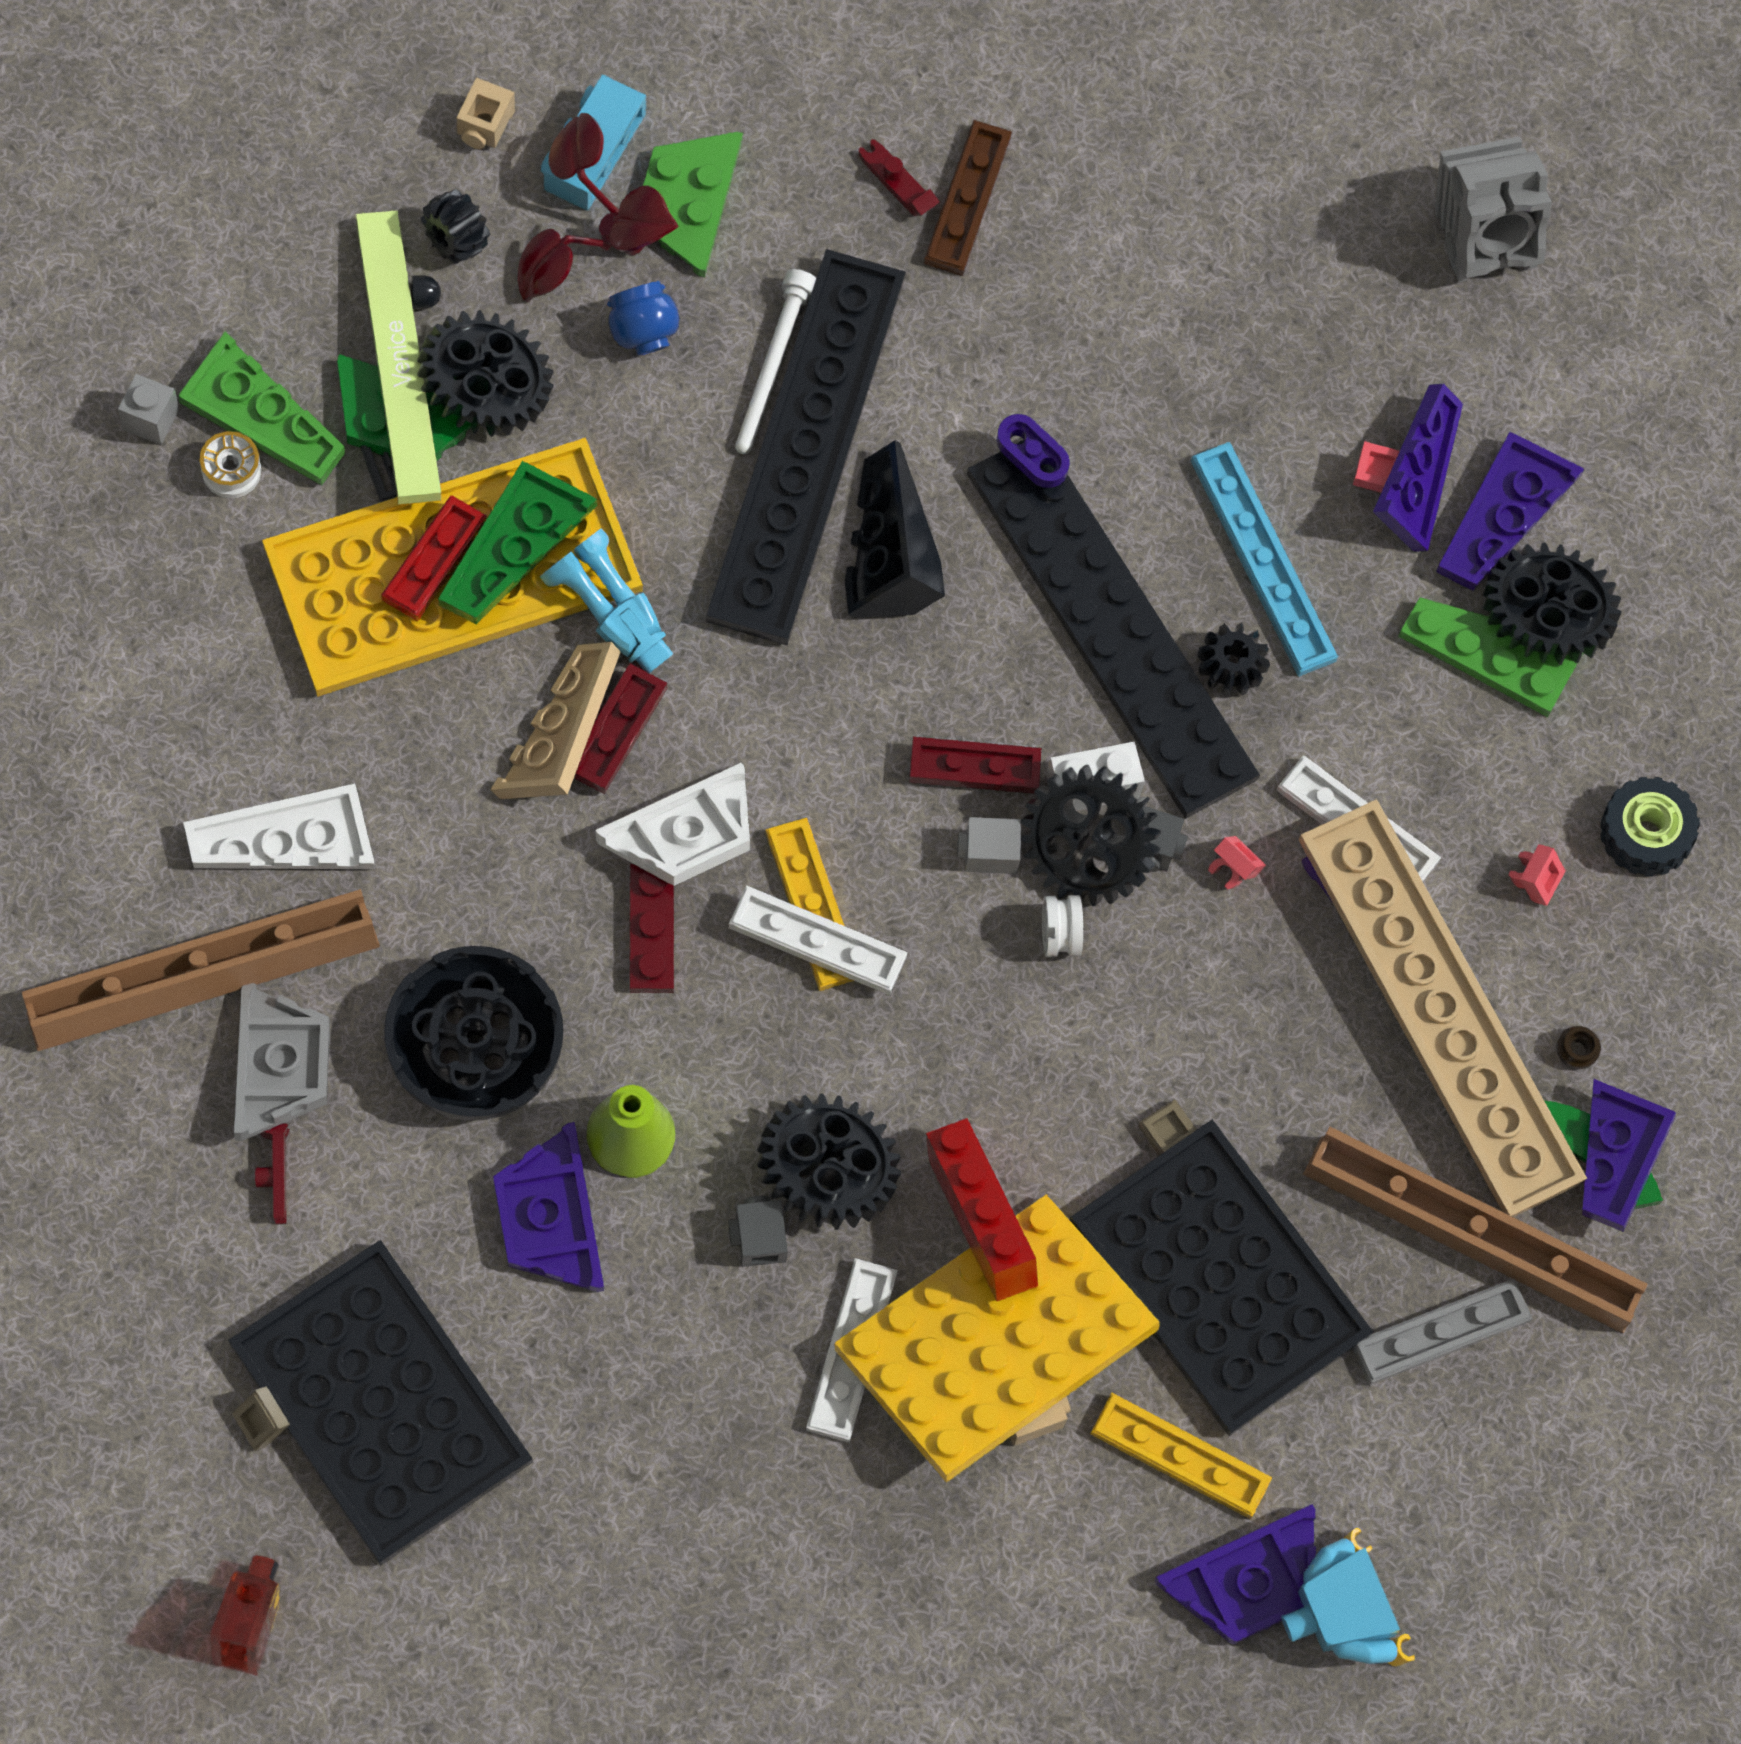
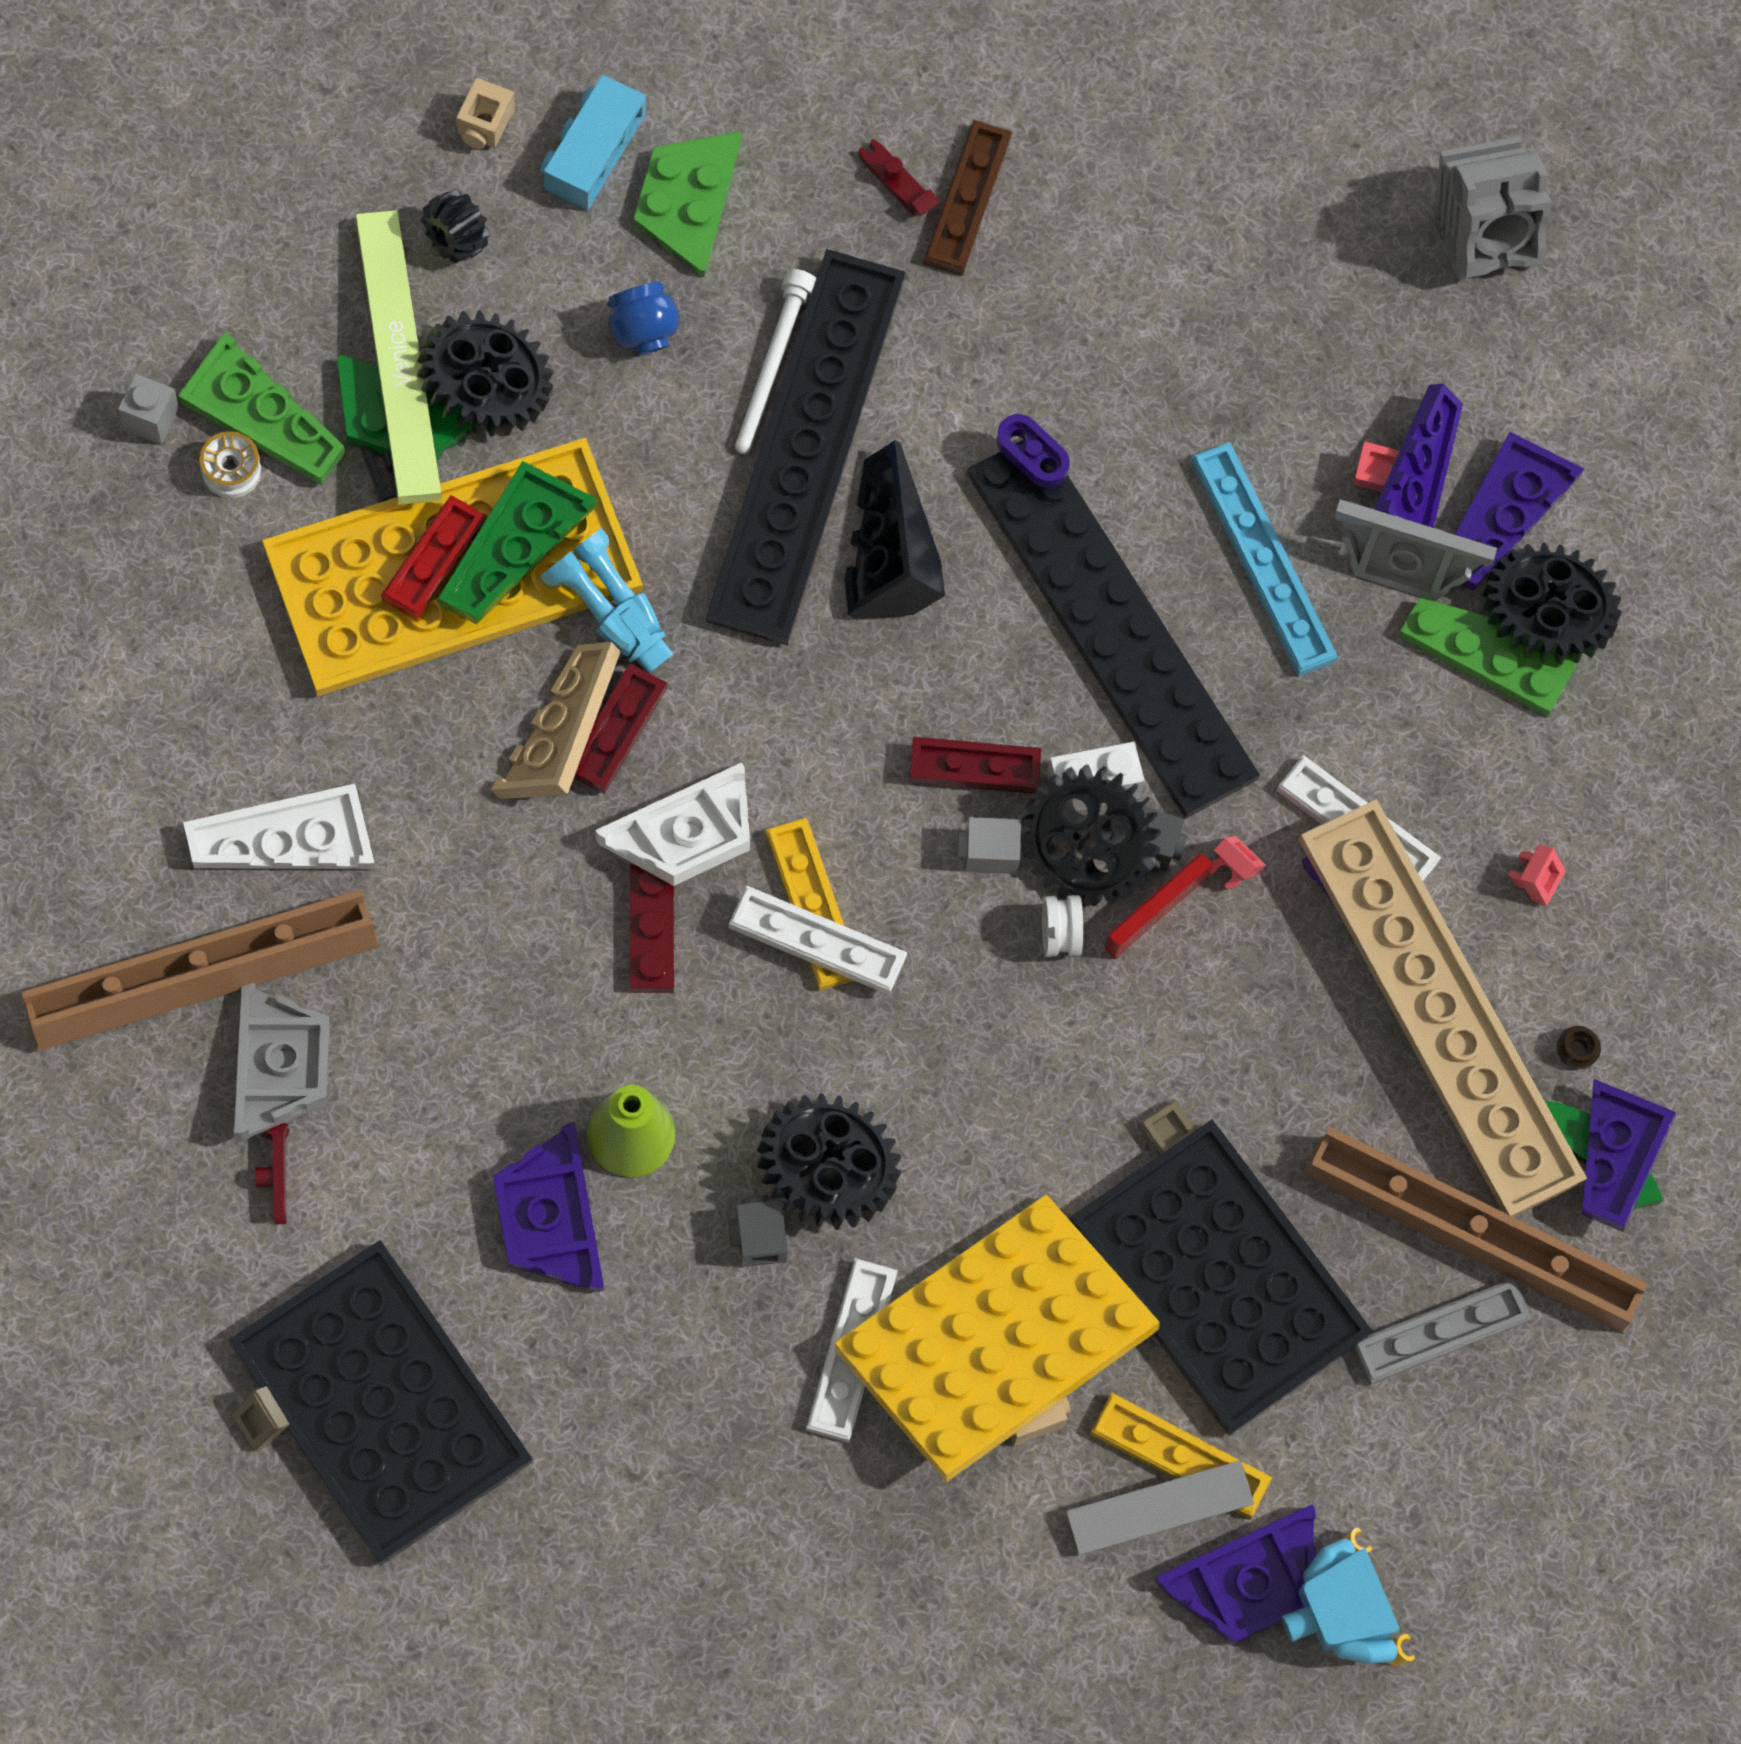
clear red torso [210,1555,280,1675] -> none
black brick [384,946,563,1121] -> none
black hinge [412,275,441,309] -> none
dark red plant [517,113,678,303] -> none
red brick [926,1118,1038,1302] -> none
black gear [1197,623,1270,696] -> none
black wheel [1600,776,1700,877] -> none
none -> light grey tile [1066,1460,1254,1556]
none -> red tile [1105,853,1213,959]
none -> light grey wing [1335,499,1497,601]

